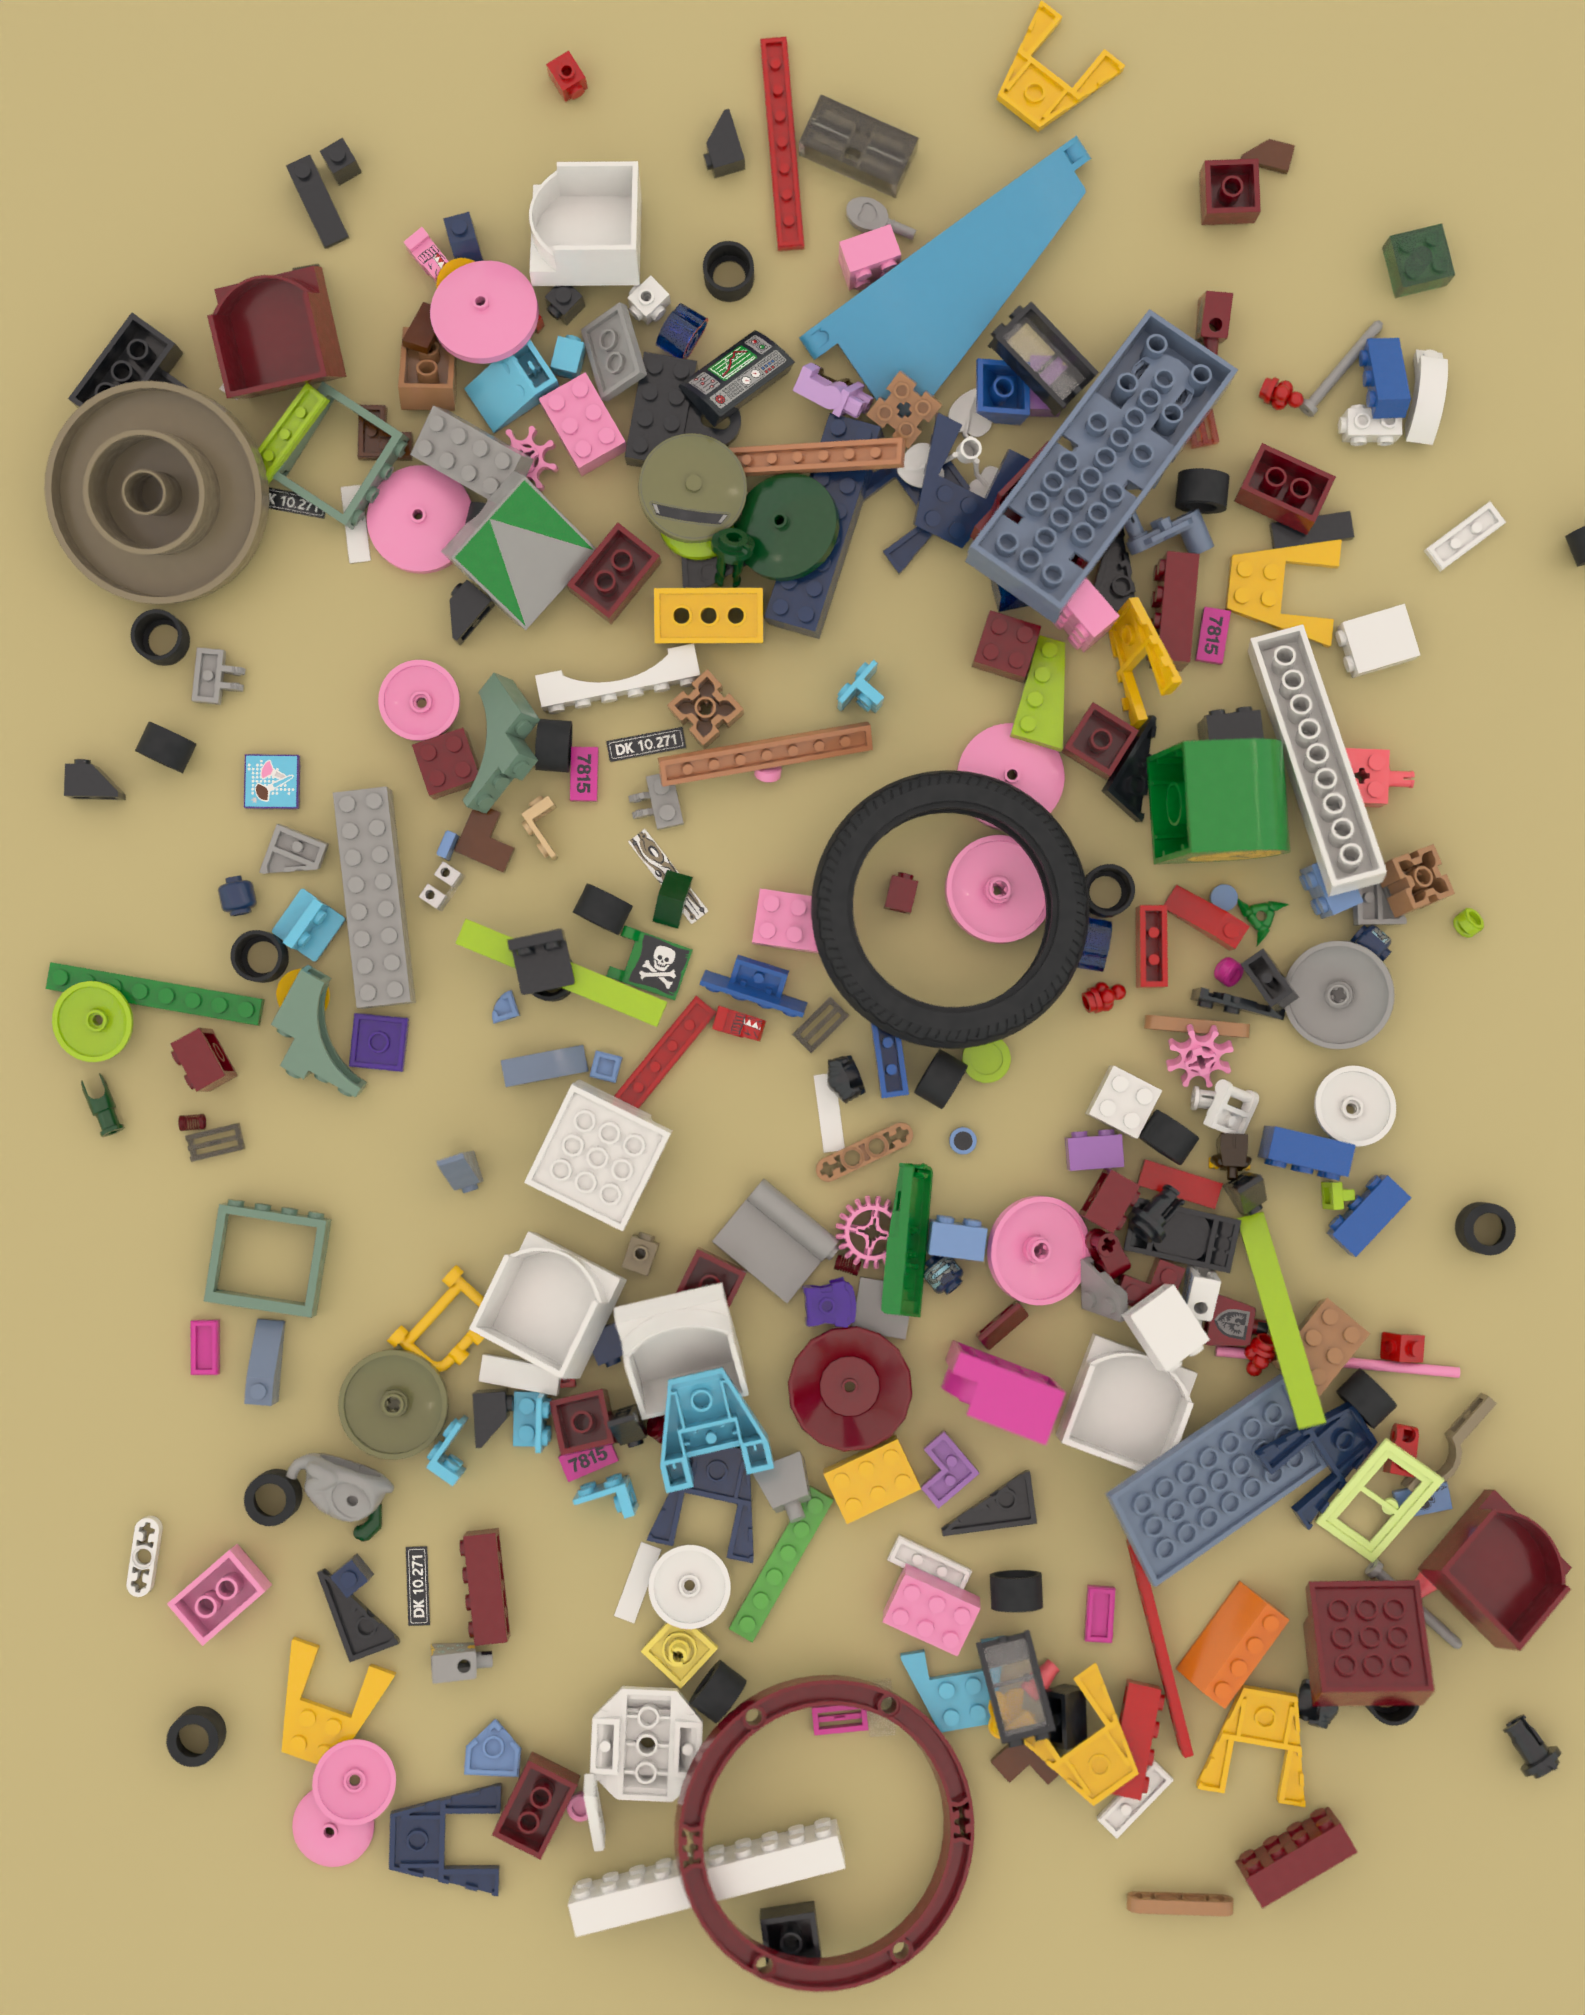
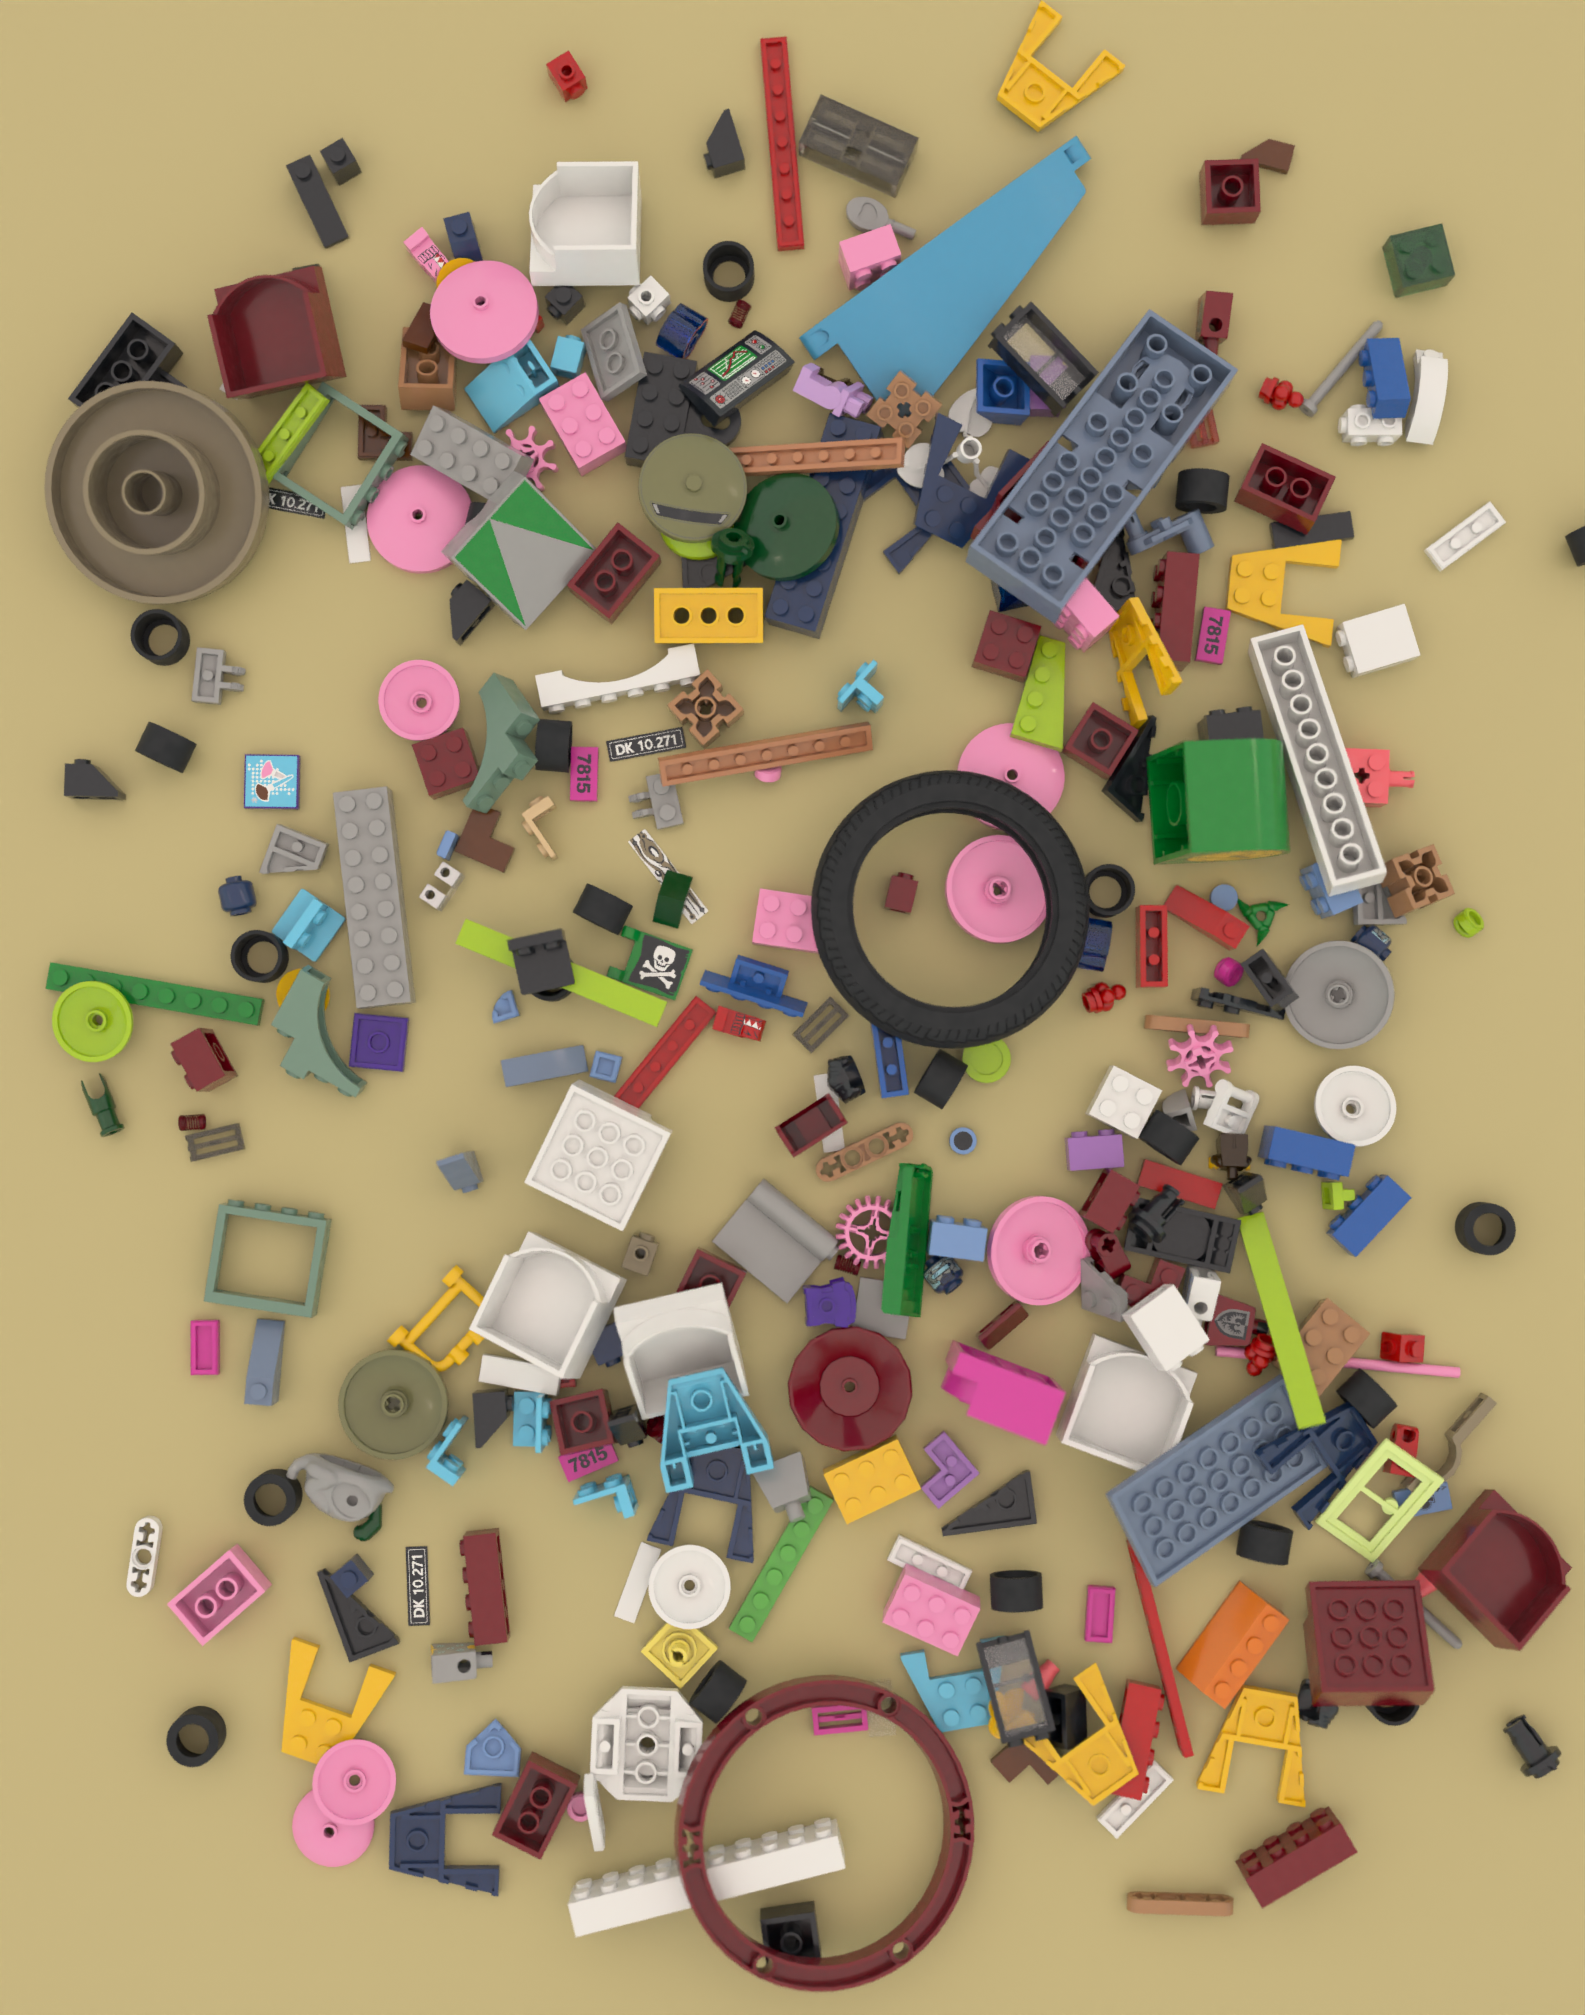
none -> dark red piece [728,299,751,329]
none -> dark red piece [775,1093,848,1158]
none -> light grey brick [1162,1089,1197,1131]
none -> black piece [1236,1520,1293,1565]

